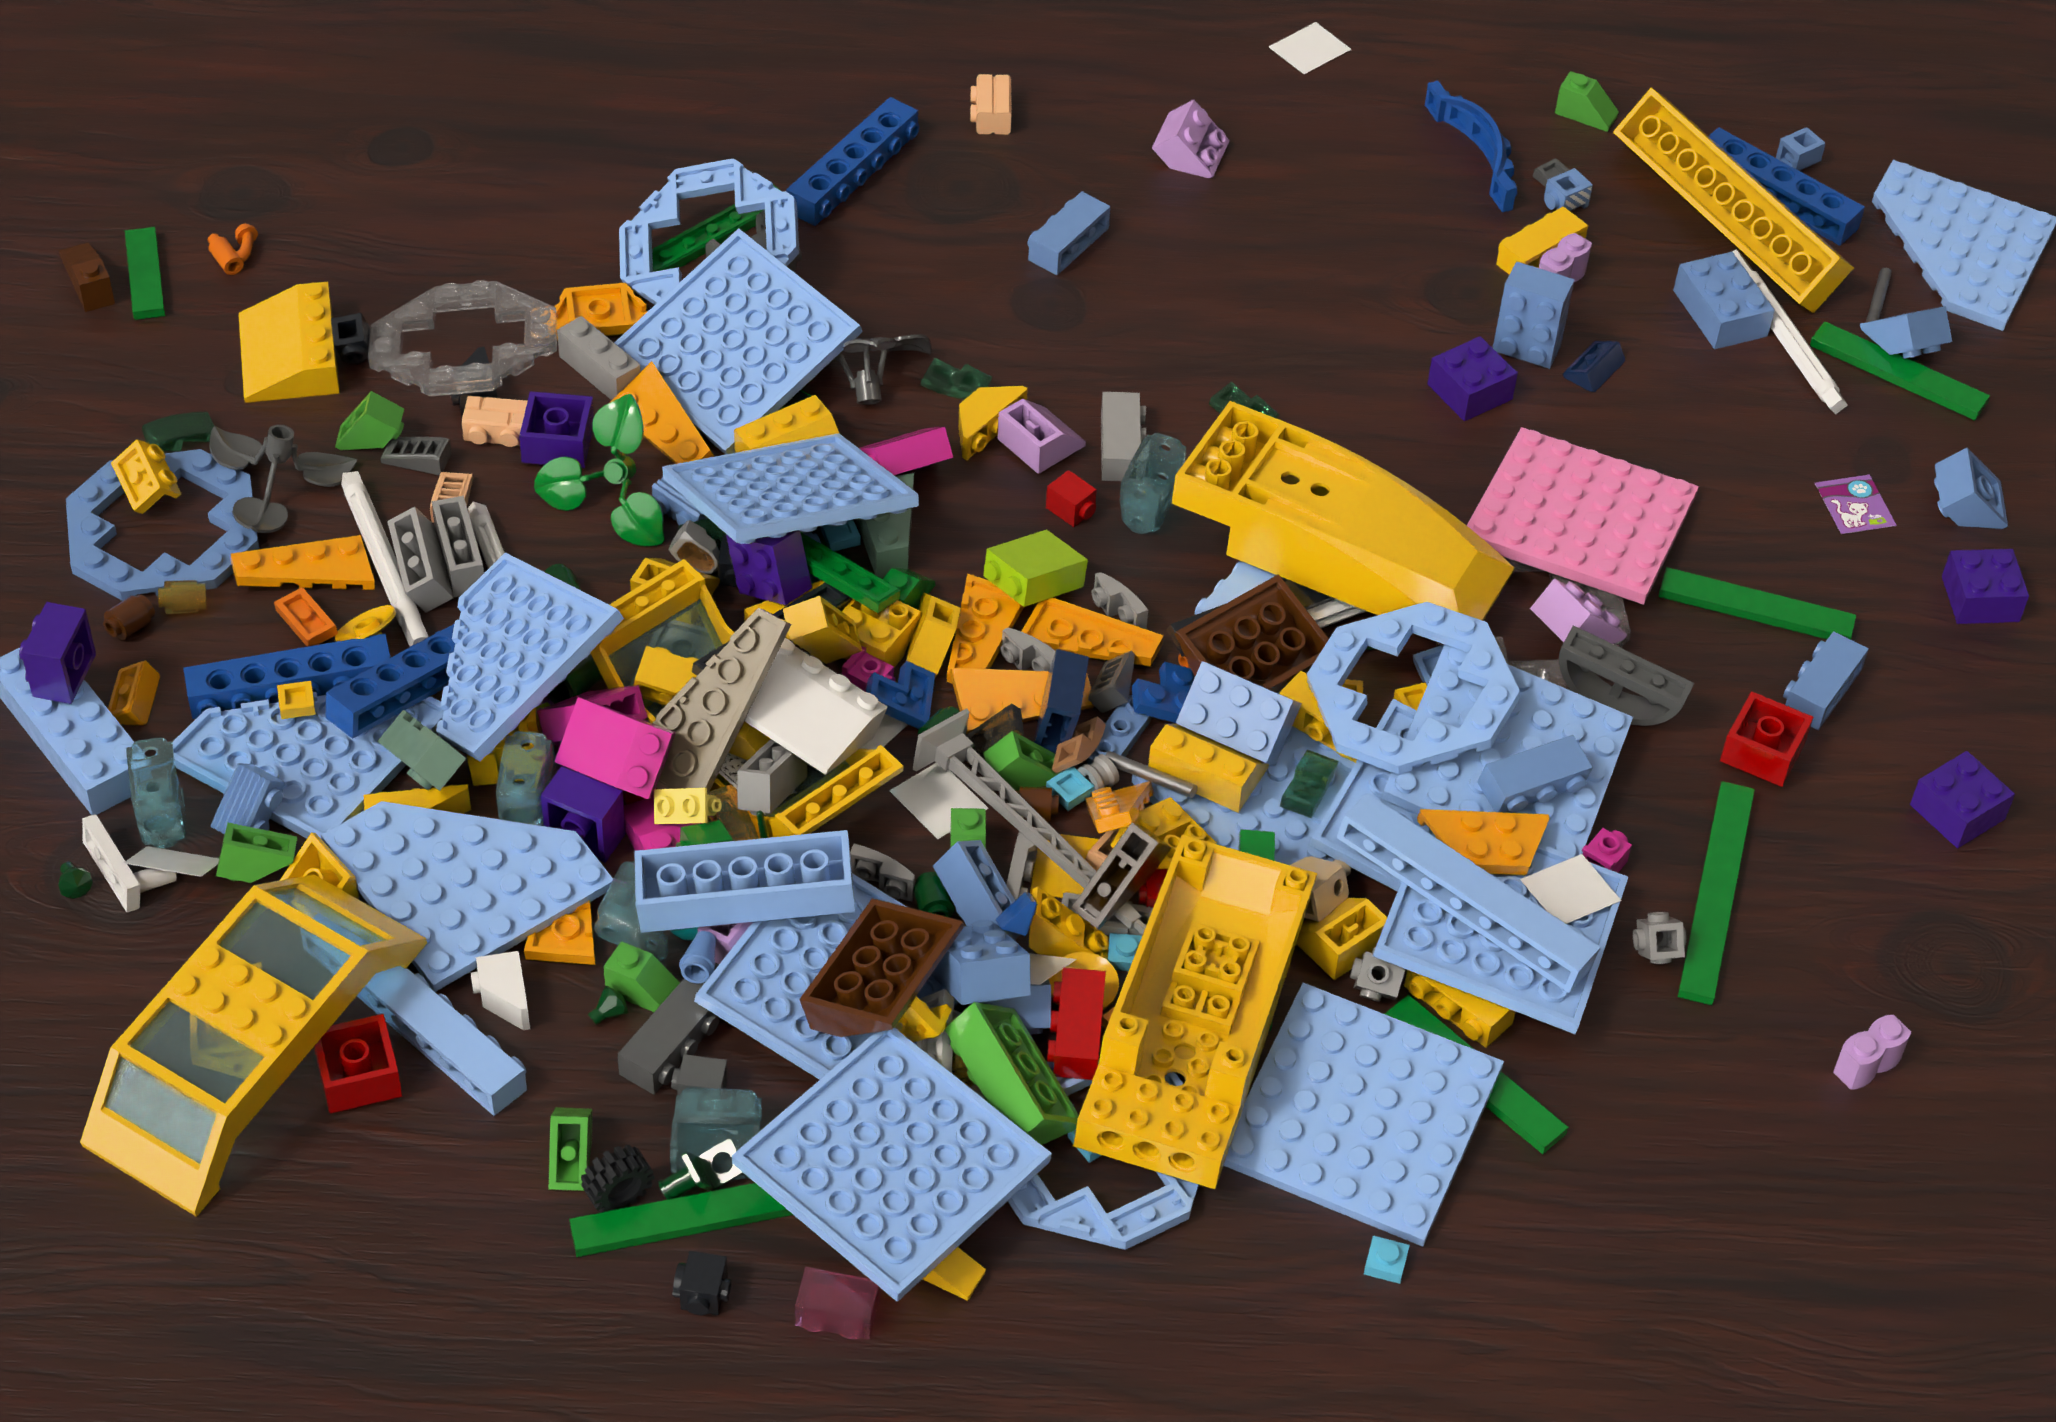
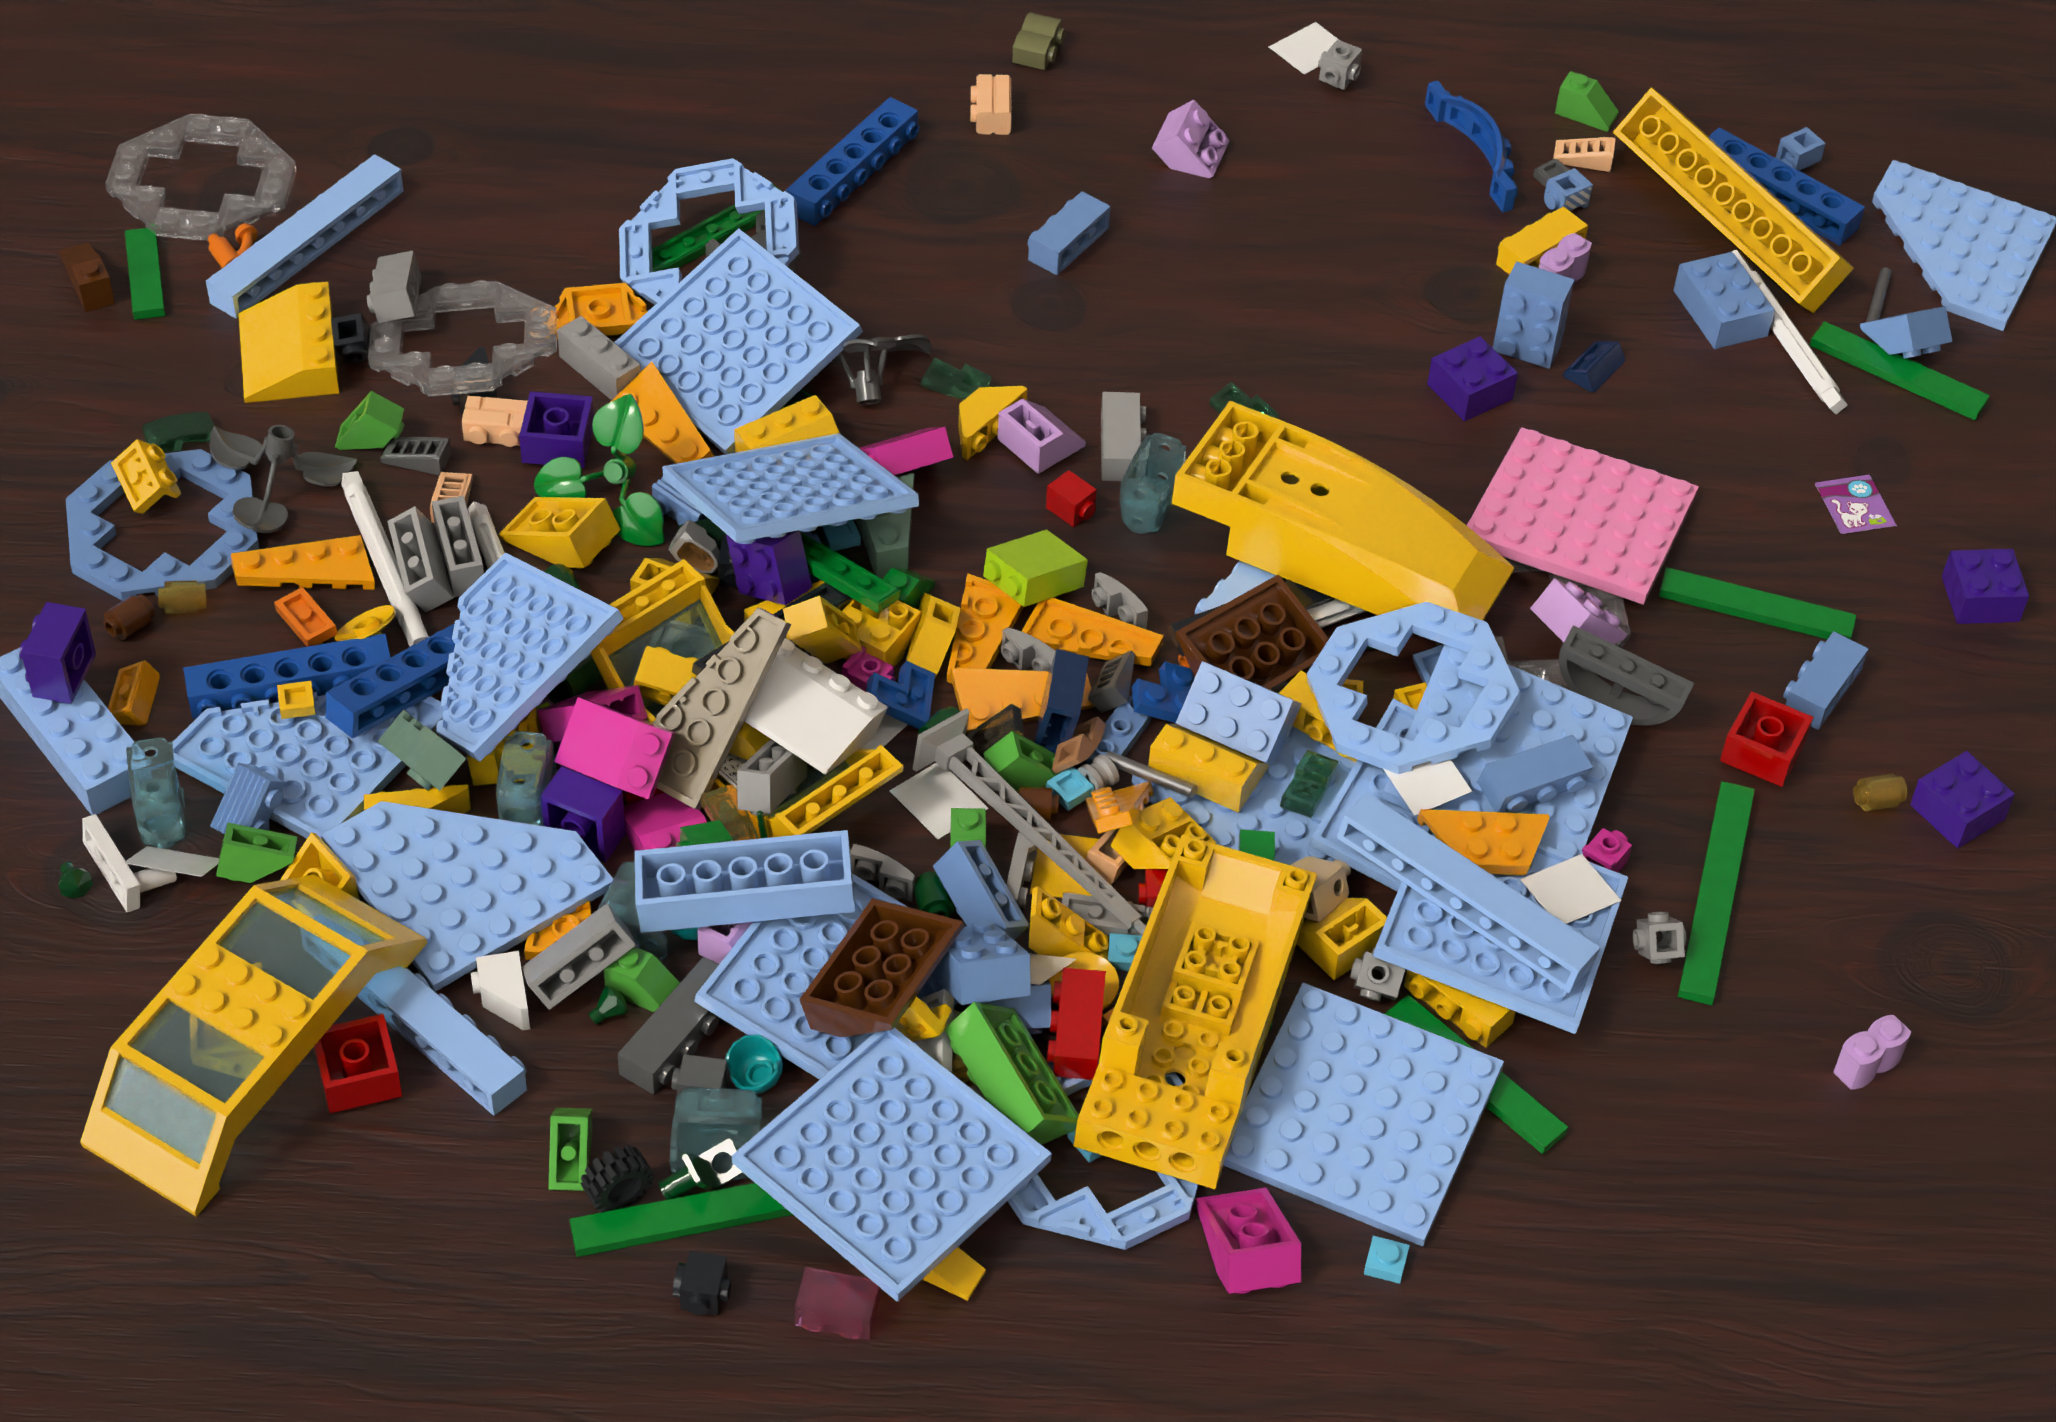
light yellow hinge [654,788,722,824] -> none
medium blue cone [679,931,716,984] -> none
blue slope [996,892,1037,936] -> none
dark brown slope [1071,822,1172,929] -> none
medium blue slope [1934,448,2008,529] -> none
none -> clear plate [105,114,296,241]
none -> light blue brick [206,154,404,319]
none -> light grey brick [367,250,422,323]
none -> yellow slope [498,497,621,569]
none -> light grey brick [521,903,636,1010]
none -> teal hair [725,1034,783,1095]
none -> olive brick [1012,12,1065,70]
none -> dark pink slope [1196,1188,1301,1294]
none -> light grey brick [1318,39,1362,90]
none -> white sticker [1383,759,1472,816]
none -> light nougat slope [1553,137,1616,172]
none -> clear yellow brick [1853,773,1907,811]

